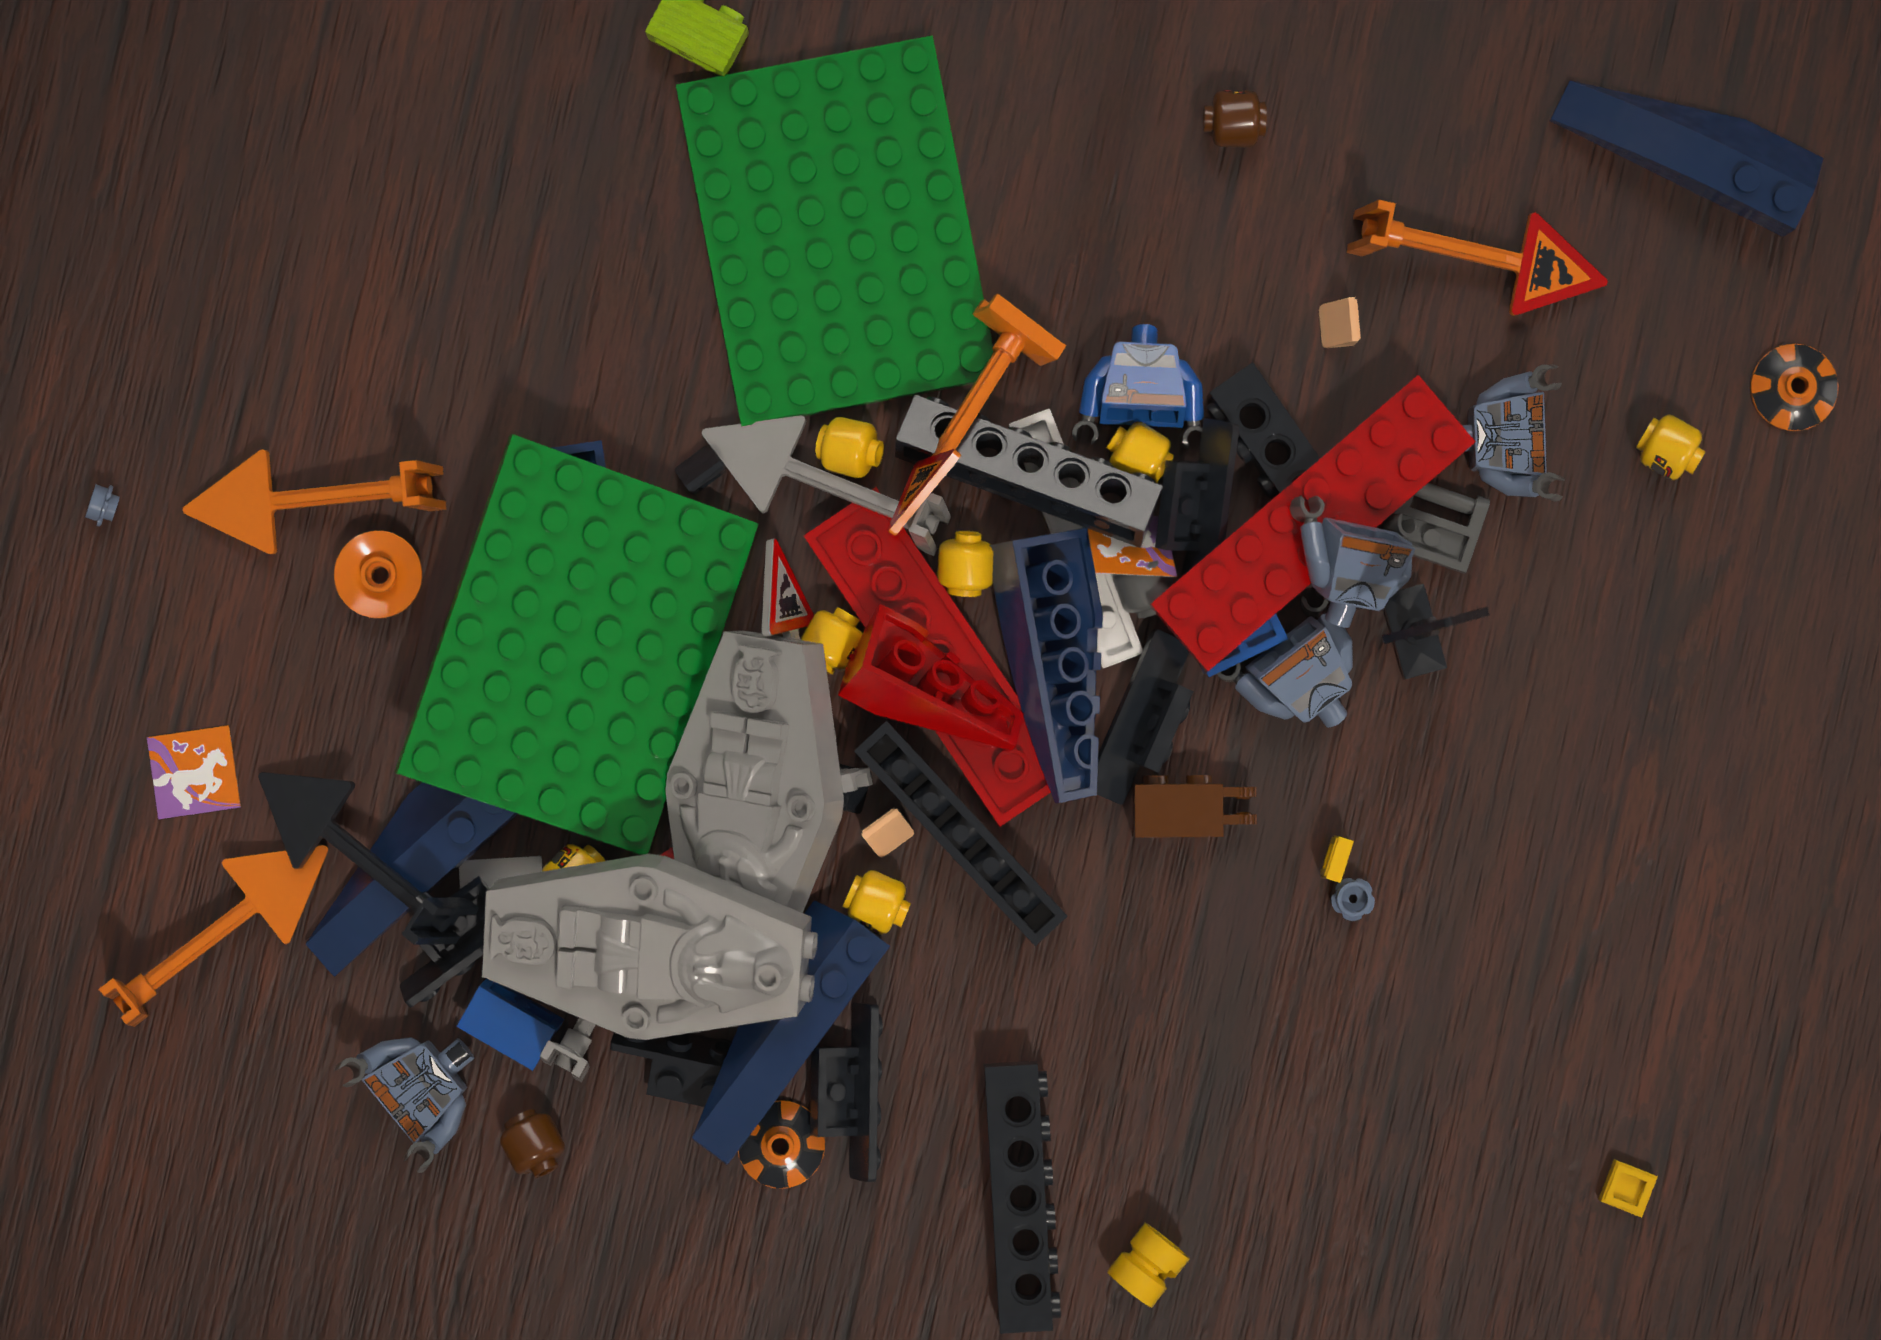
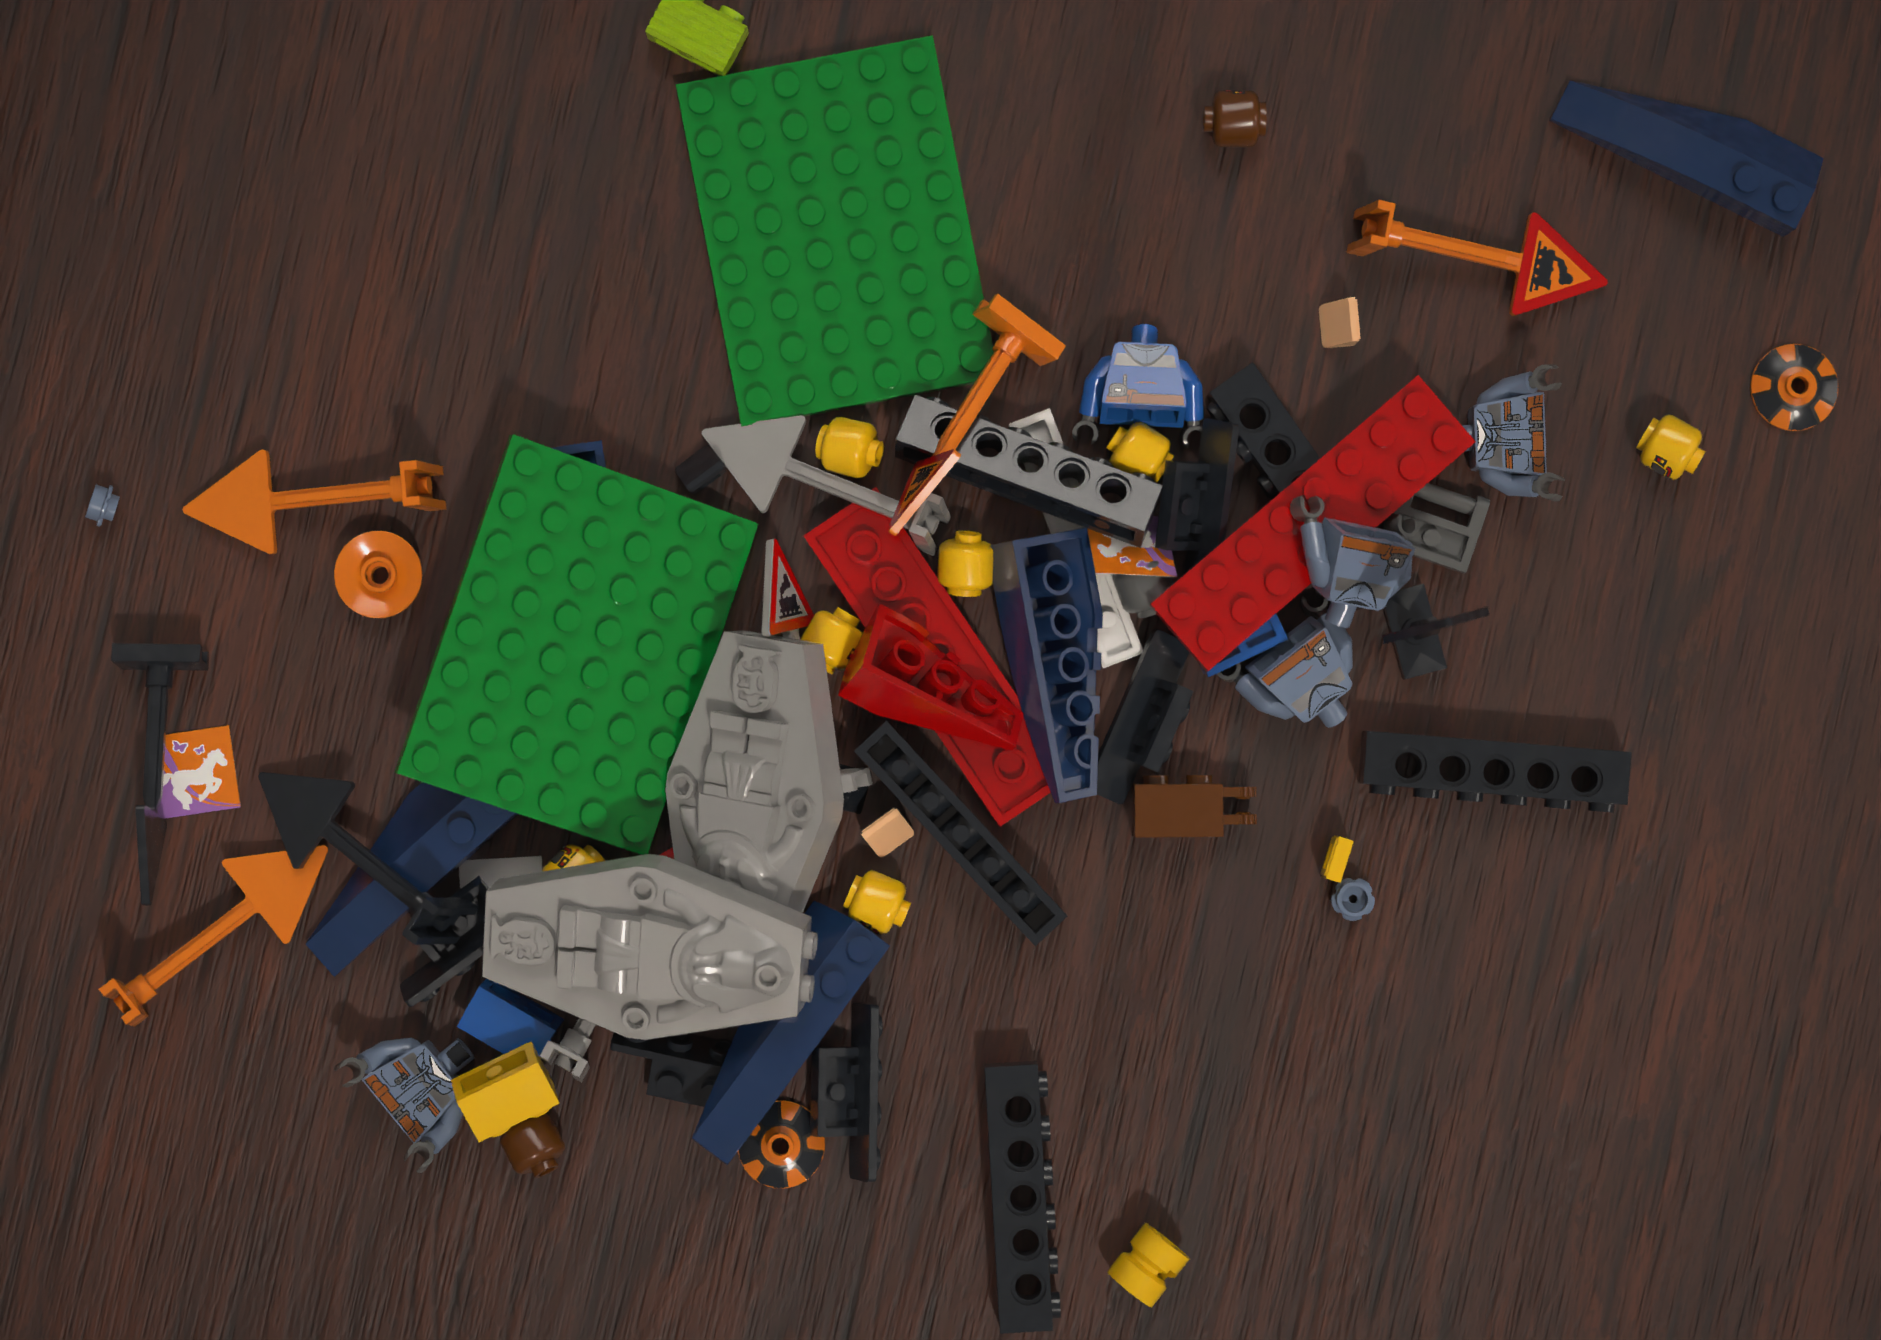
yellow tile [1598,1159,1658,1218] -> none
none -> black piece [111,643,209,906]
none -> yellow brick [451,1041,559,1142]
none -> black brick [1358,731,1632,813]

